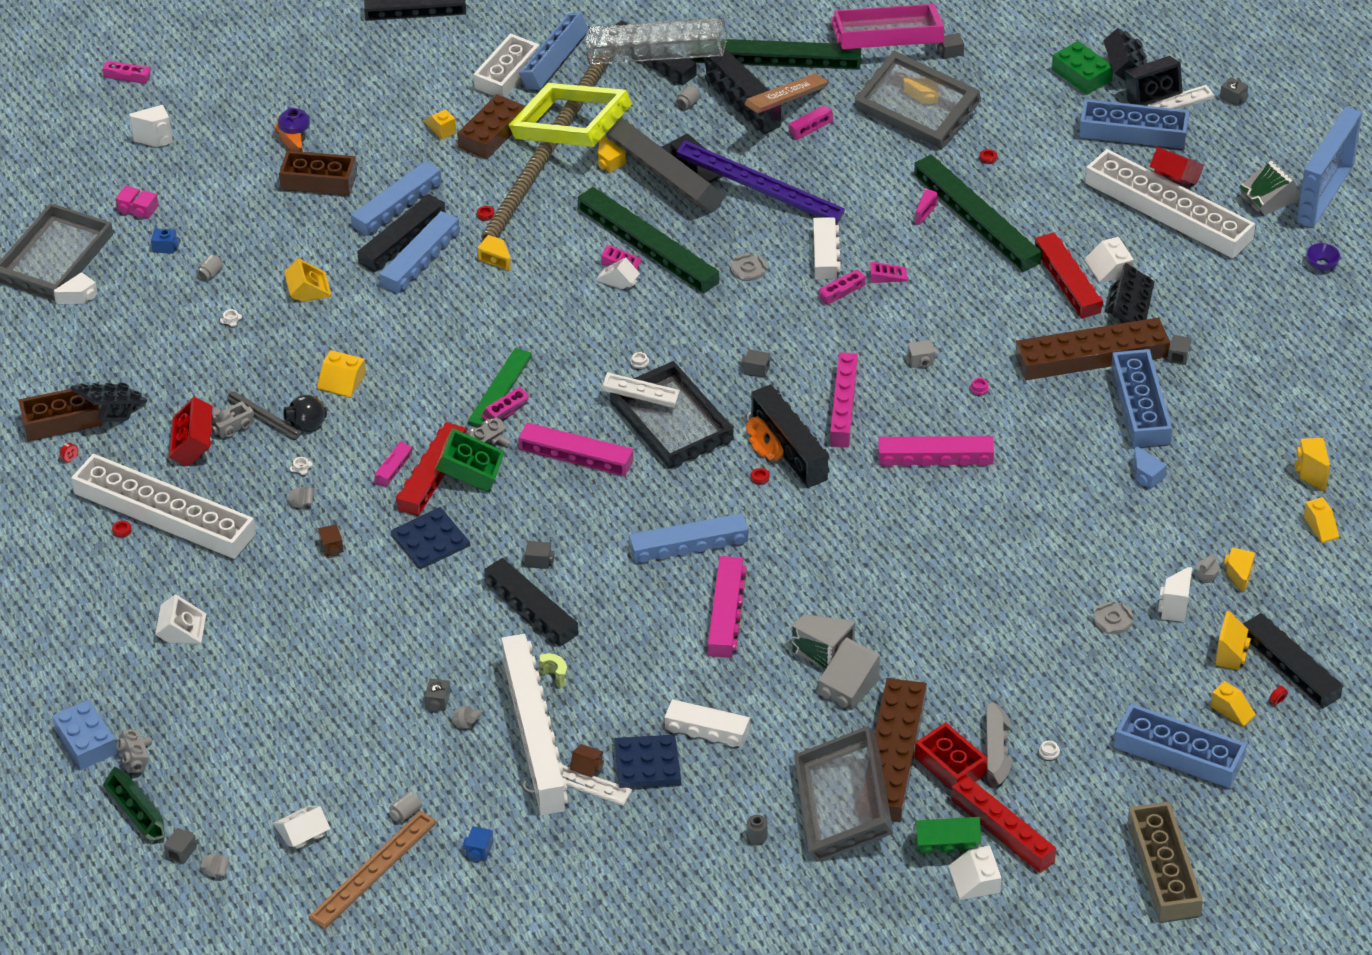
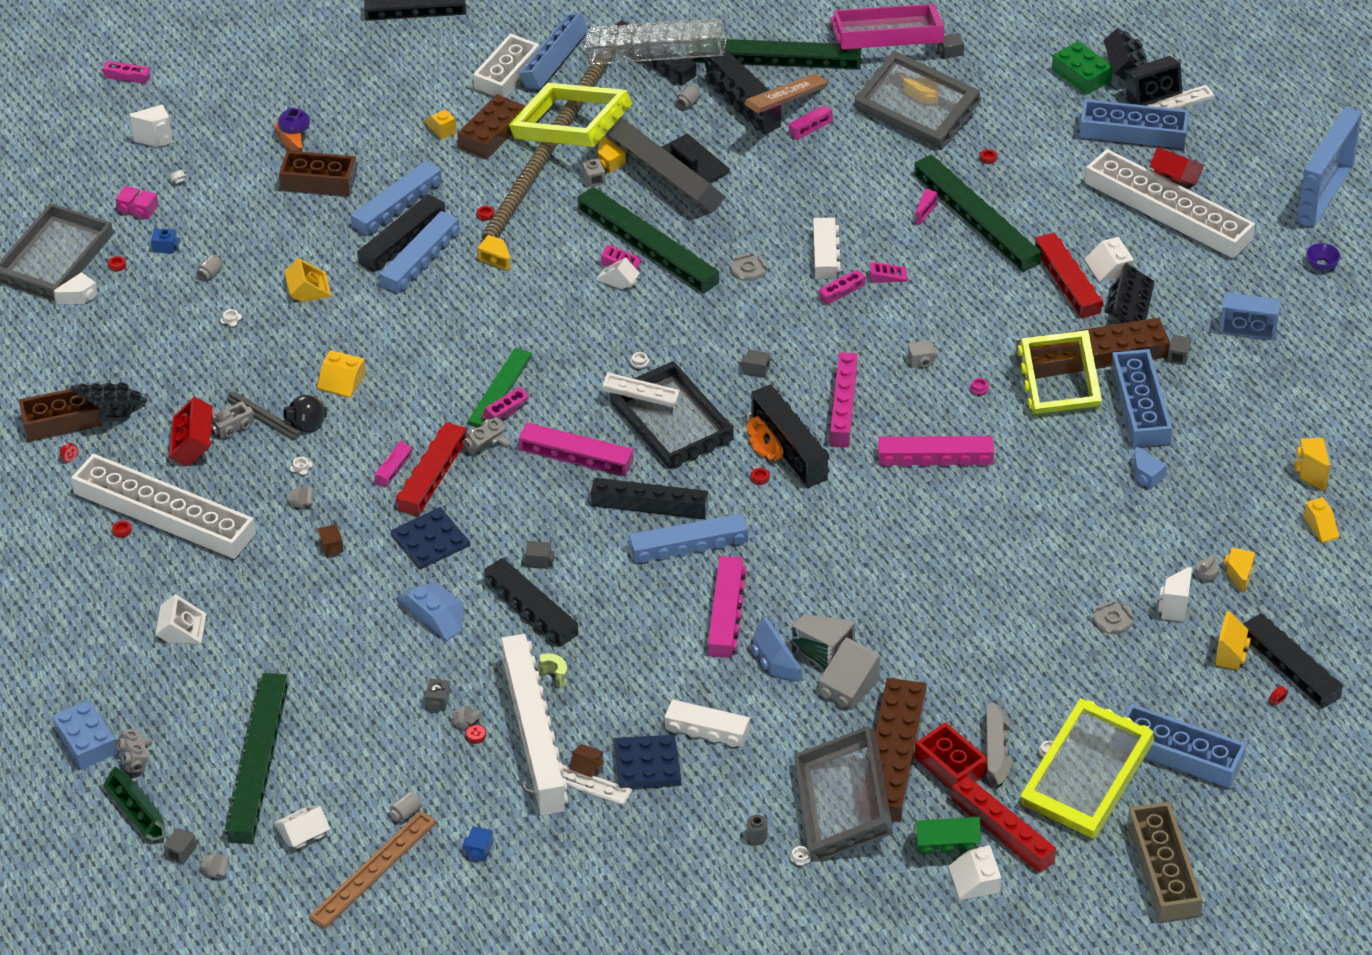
green brick [435,428,505,492] -> none
dark purple plate [676,140,845,225] -> none
yellow slope [1211,681,1256,727] -> none
dark grey brick [1220,77,1248,106] -> none
slope [1239,160,1300,216] -> none
none -> red tile [108,256,127,272]
none -> white plate [170,169,187,184]
none -> dark green brick [224,673,288,844]
none -> medium blue wedge [396,583,464,642]
none -> tile [466,724,486,744]
none -> light grey brick [582,159,606,187]
none -> black brick [591,478,709,519]
none -> medium blue wedge [751,615,802,682]
none -> white plate [790,846,811,866]
none -> neon yellow window [1018,330,1102,414]
none -> window [1020,698,1154,839]
none -> medium blue brick [1219,292,1281,340]

